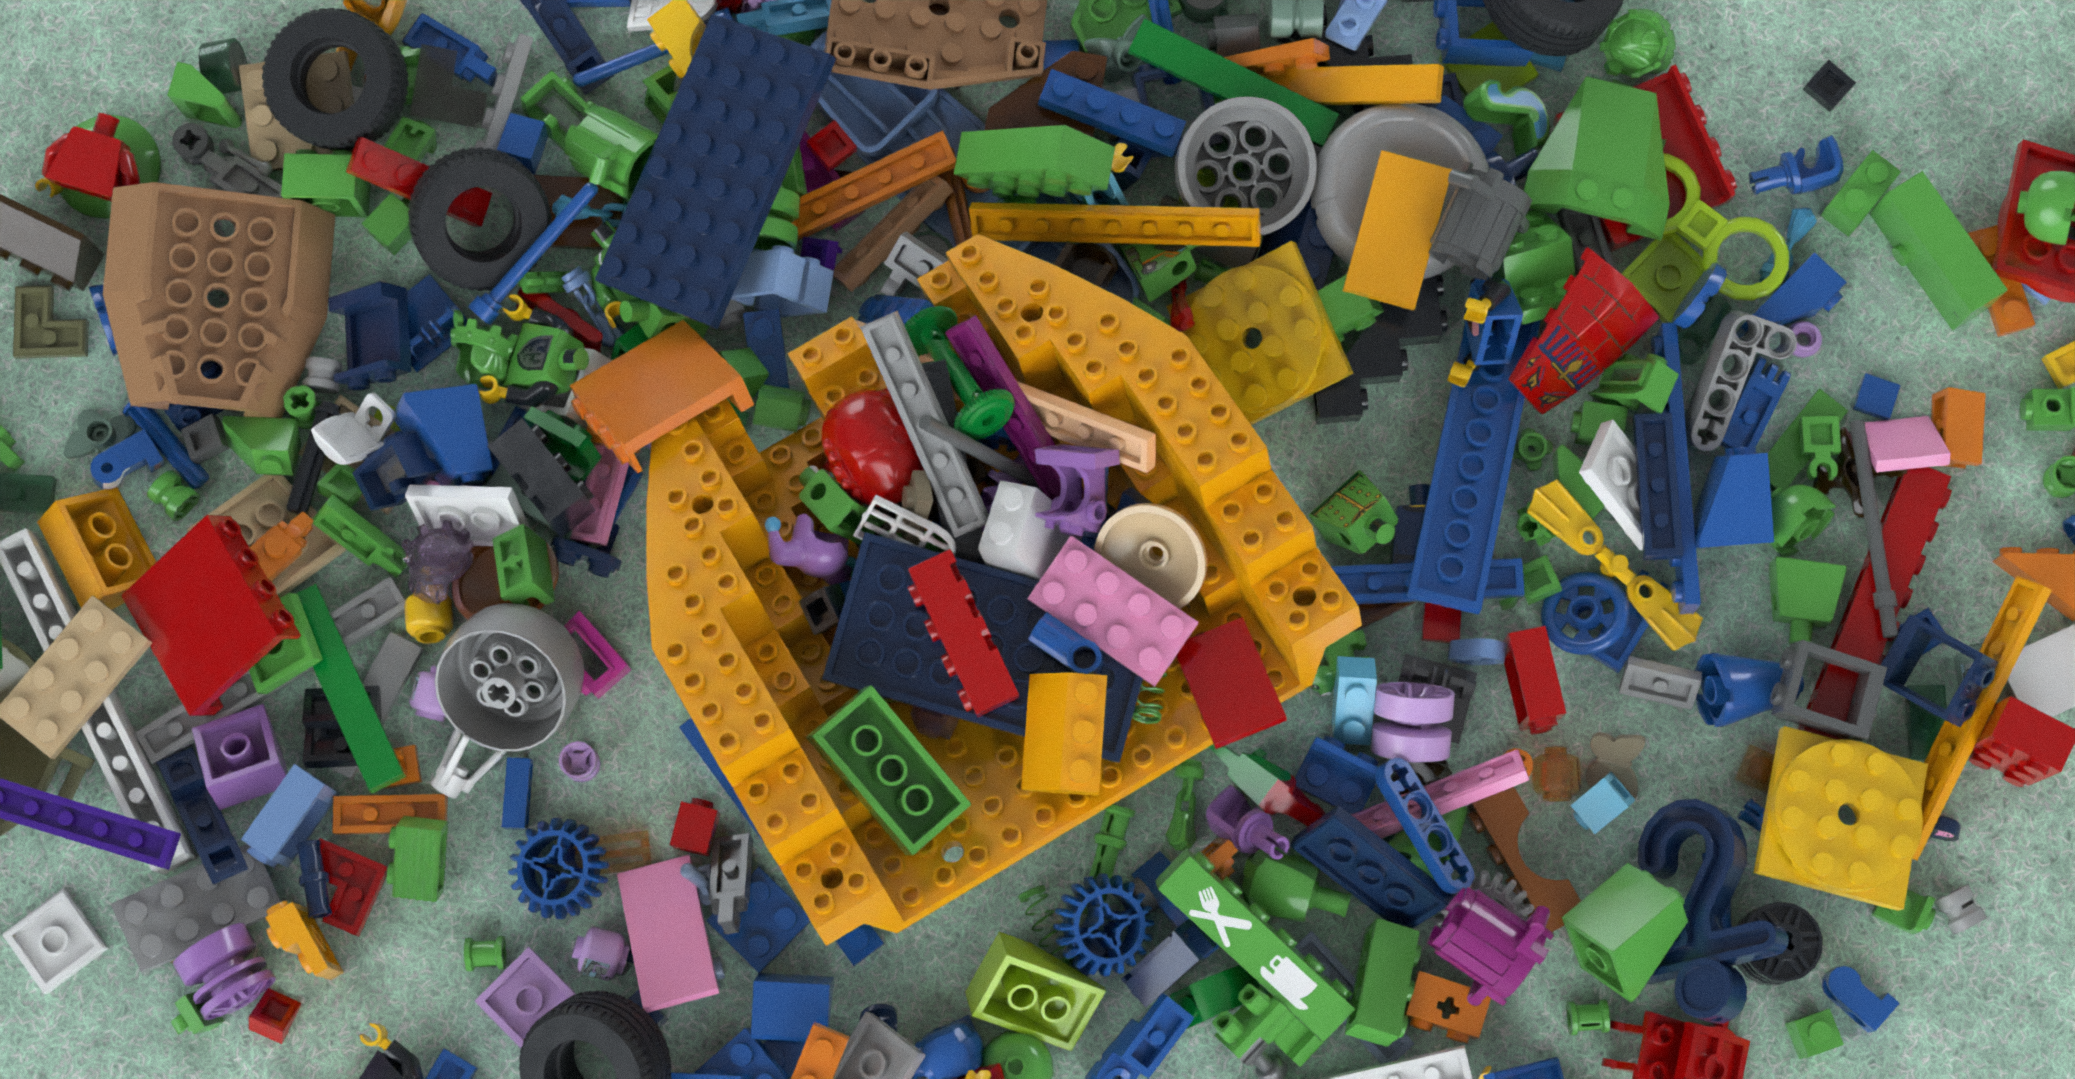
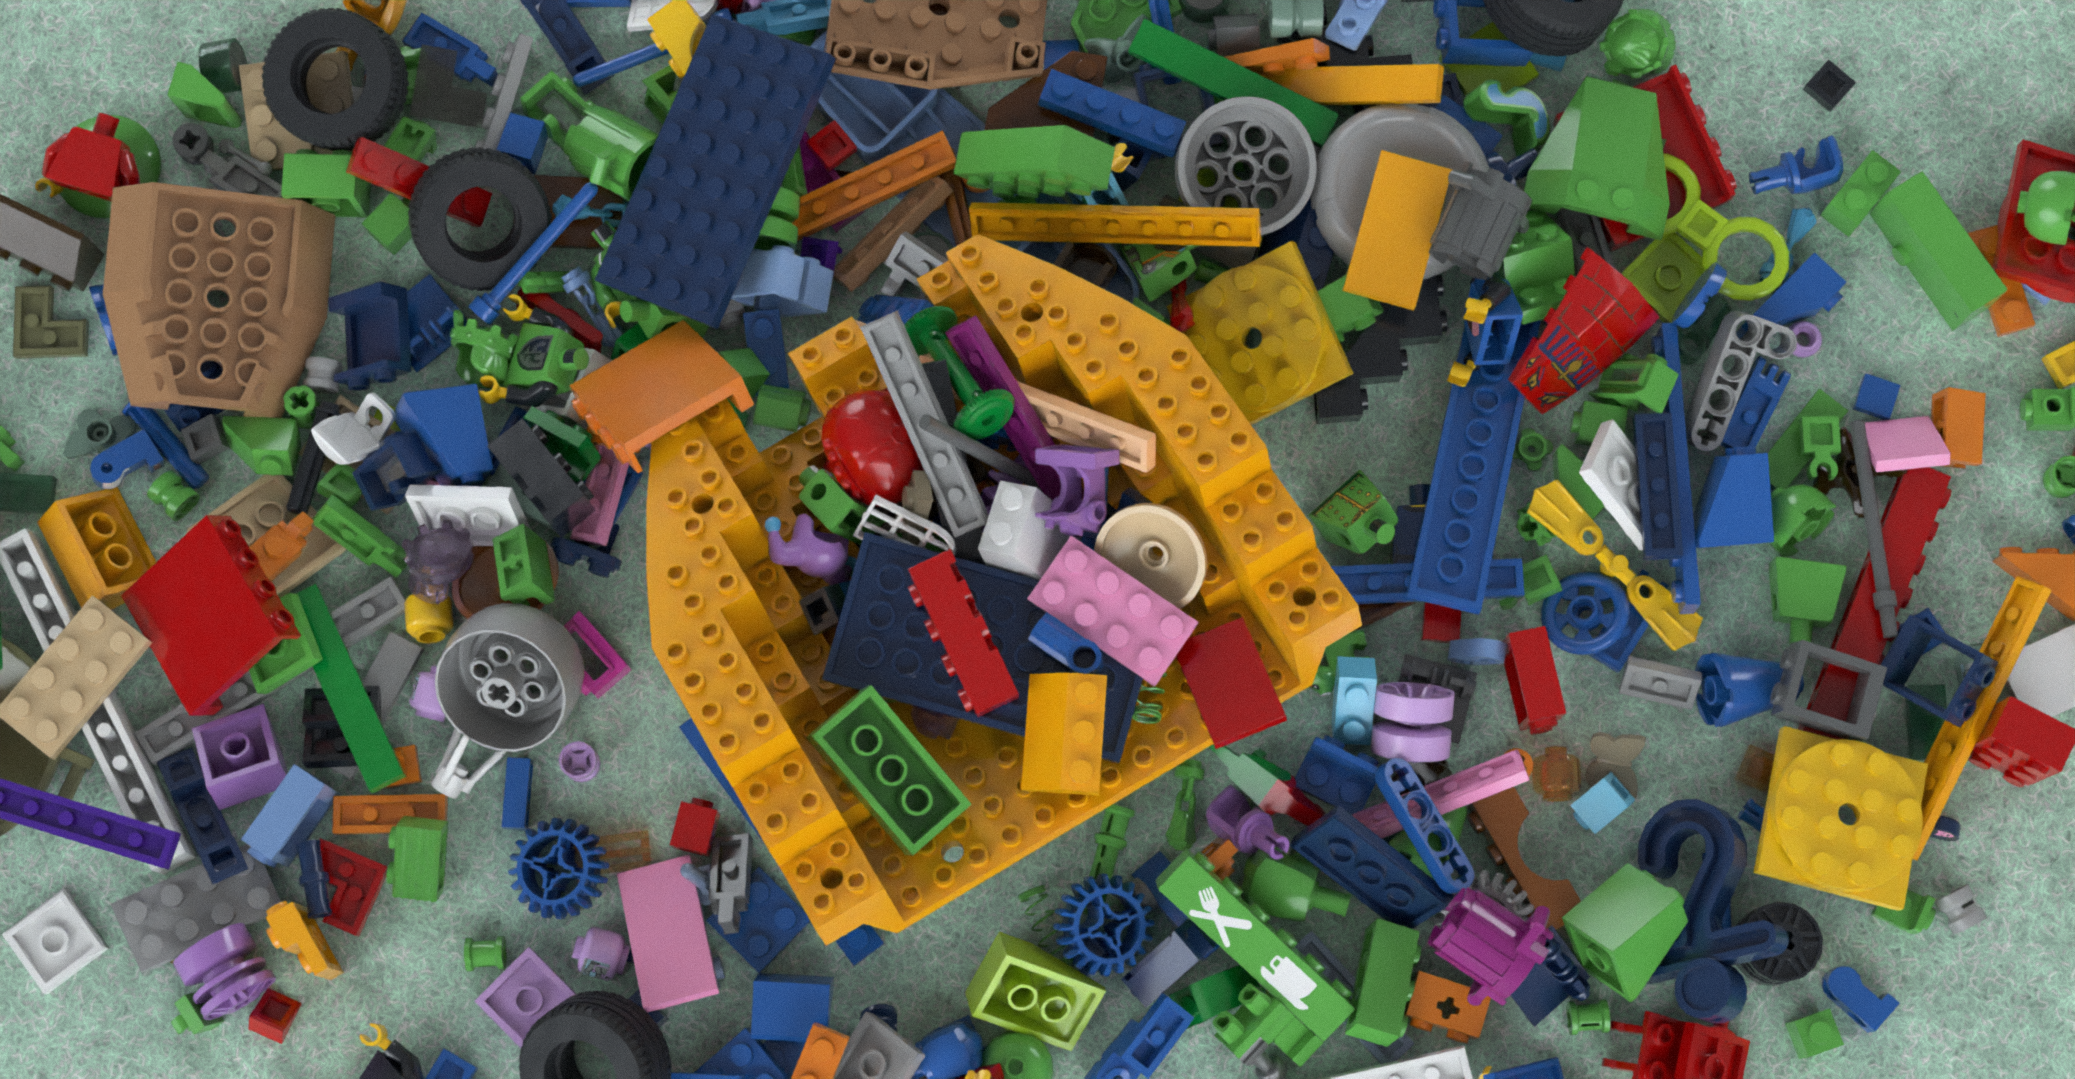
none -> dark blue hinge [1510,925,1590,1027]

